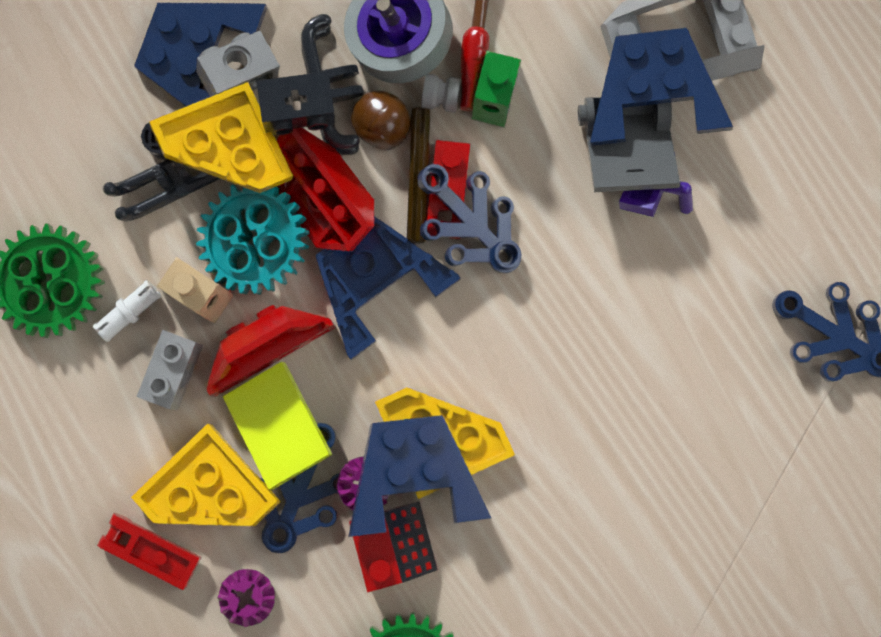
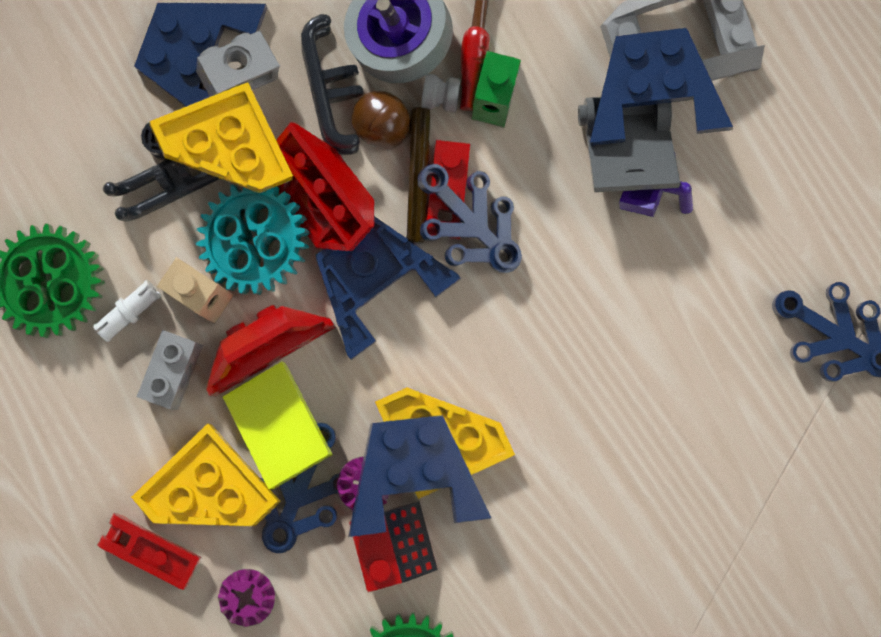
black brick [256,71,335,135] -> none

